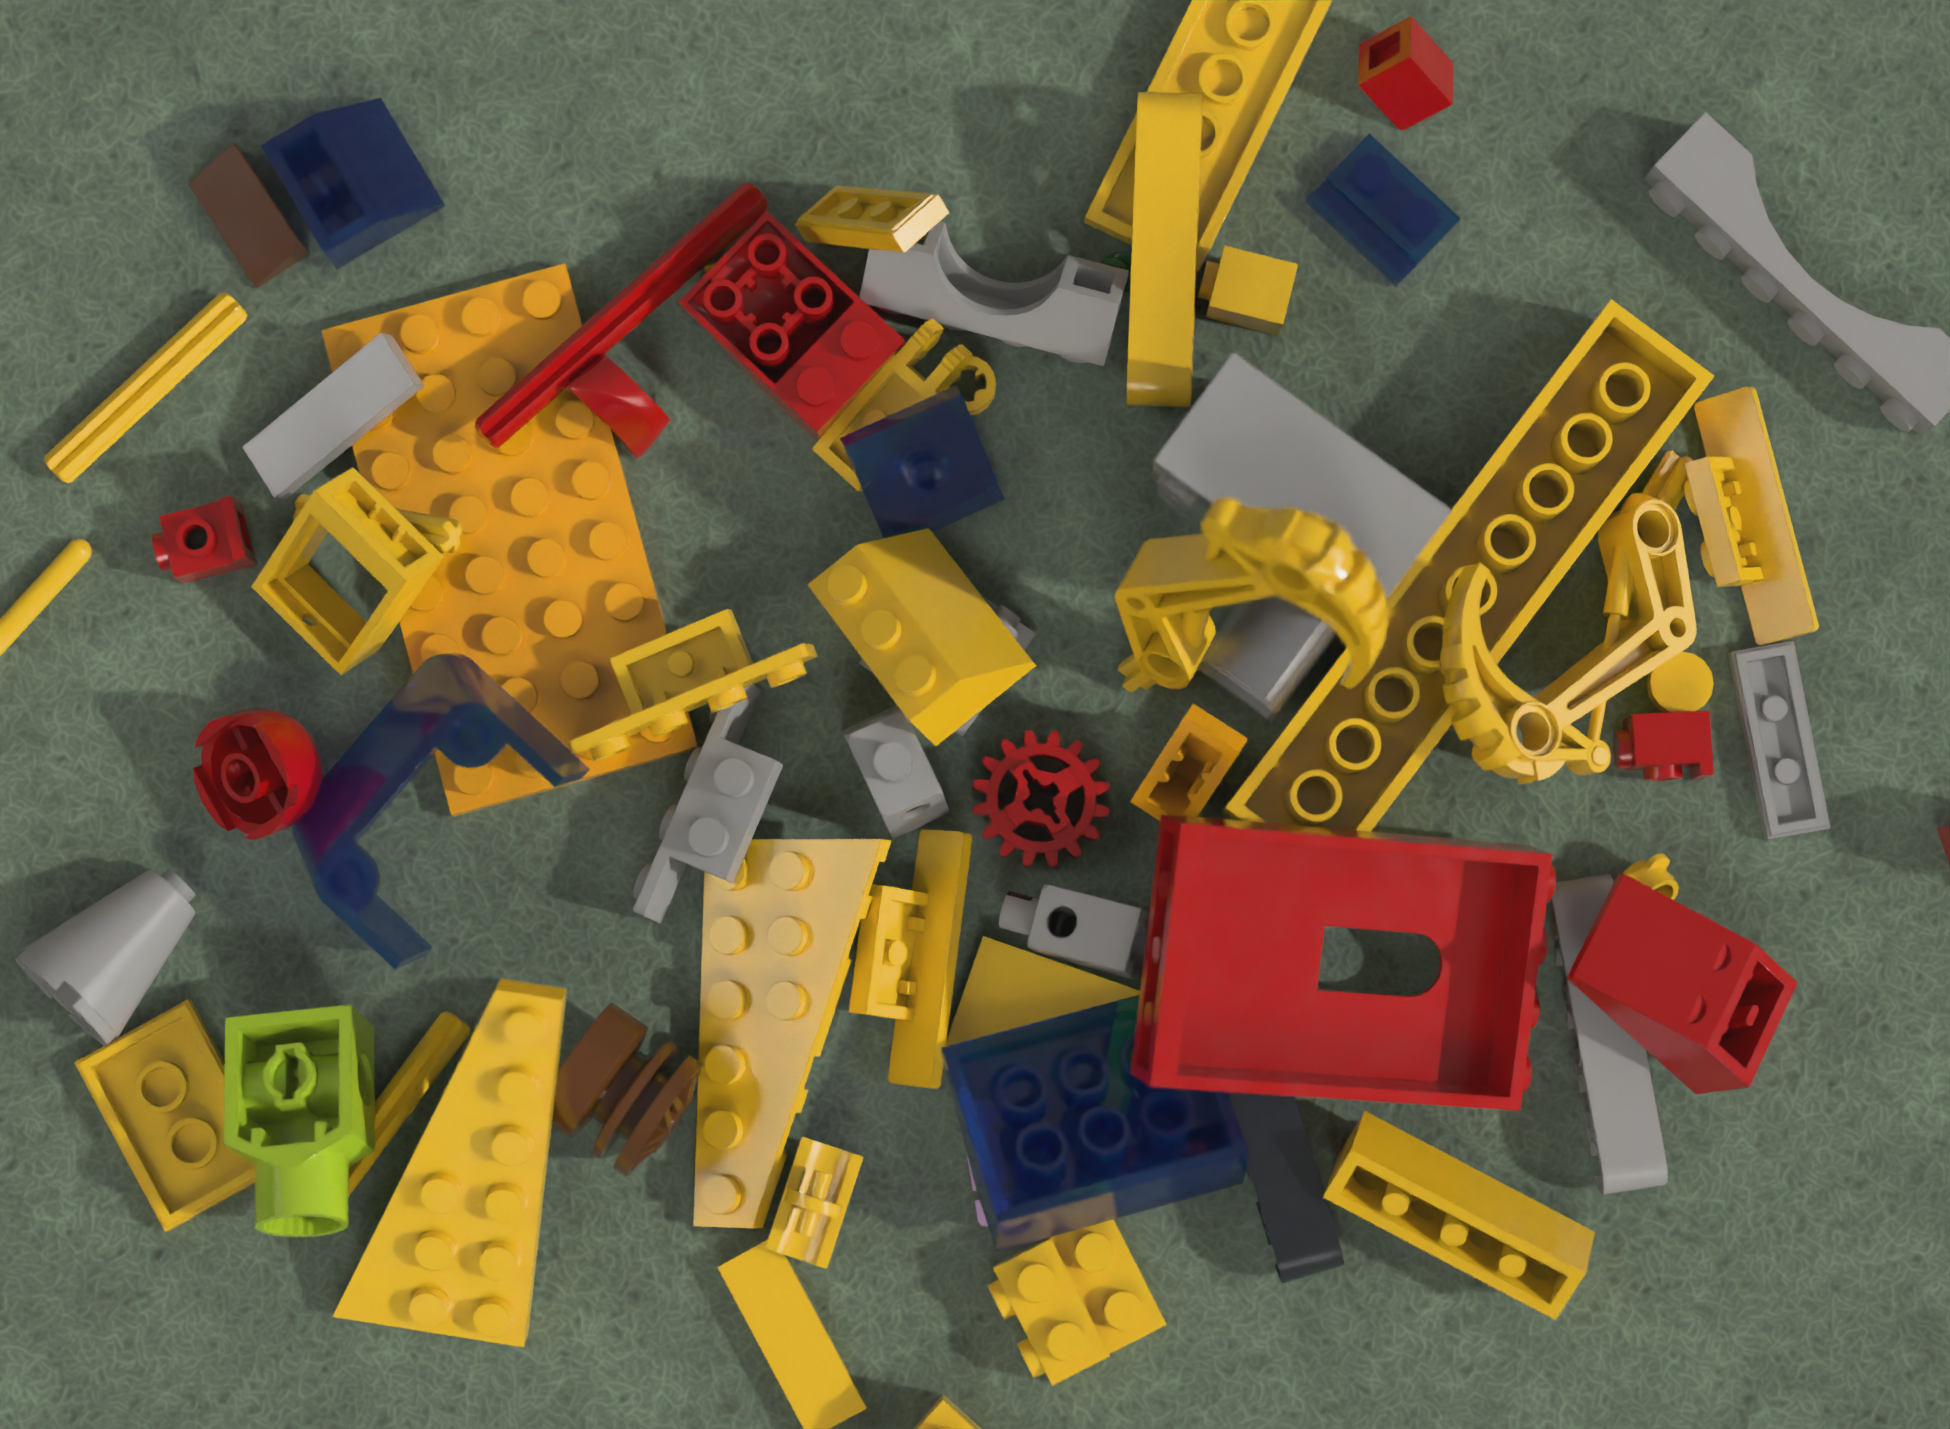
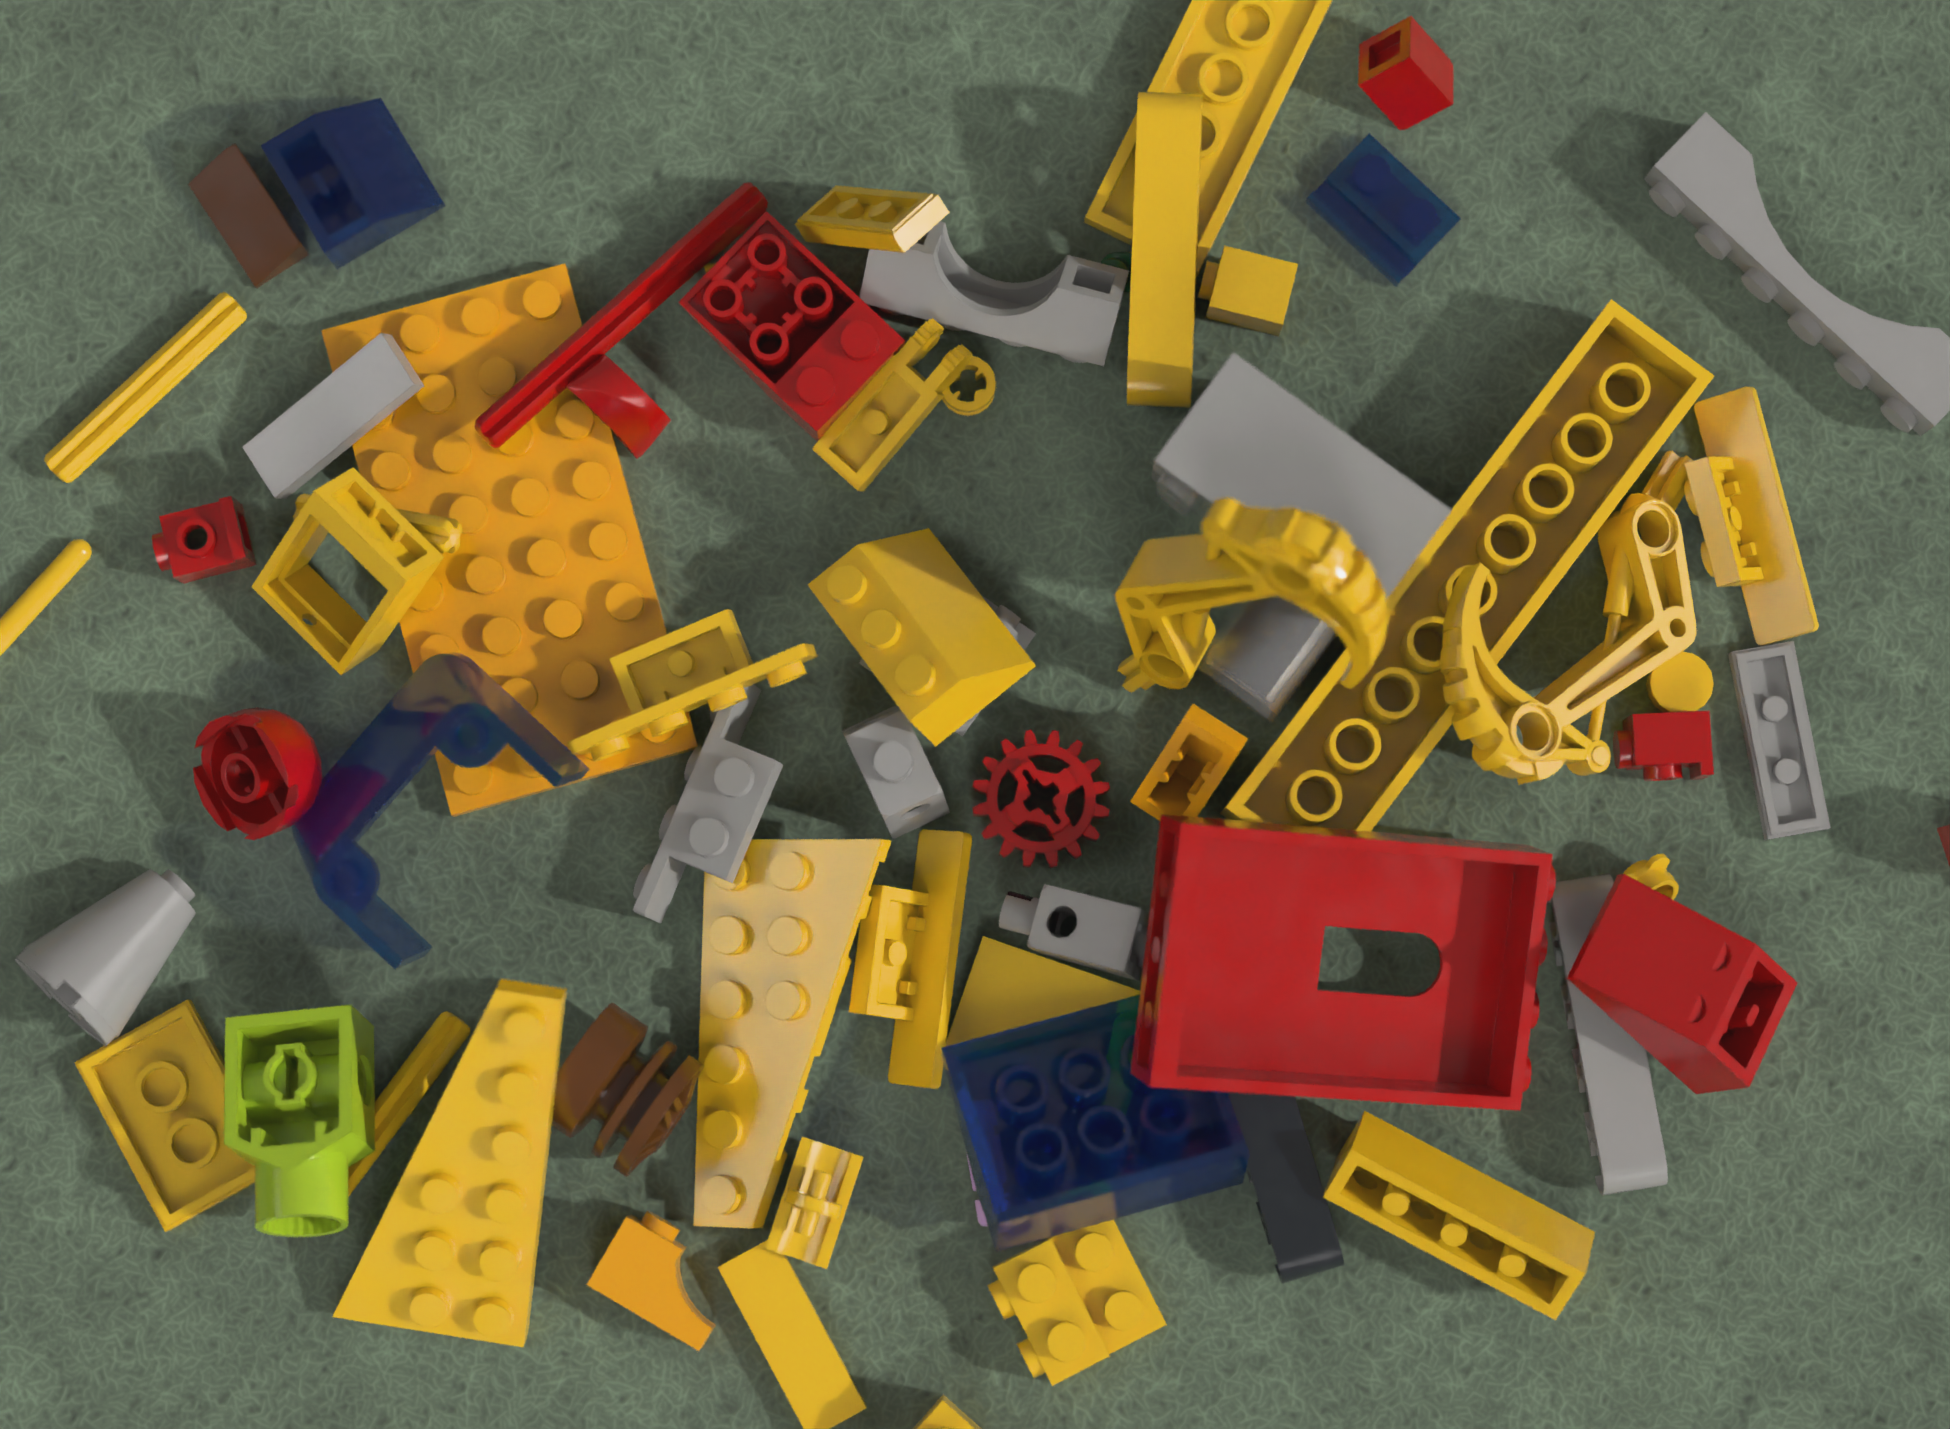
clear blue plate [840,386,1004,538] -> none
none -> light orange arch [586,1211,716,1351]

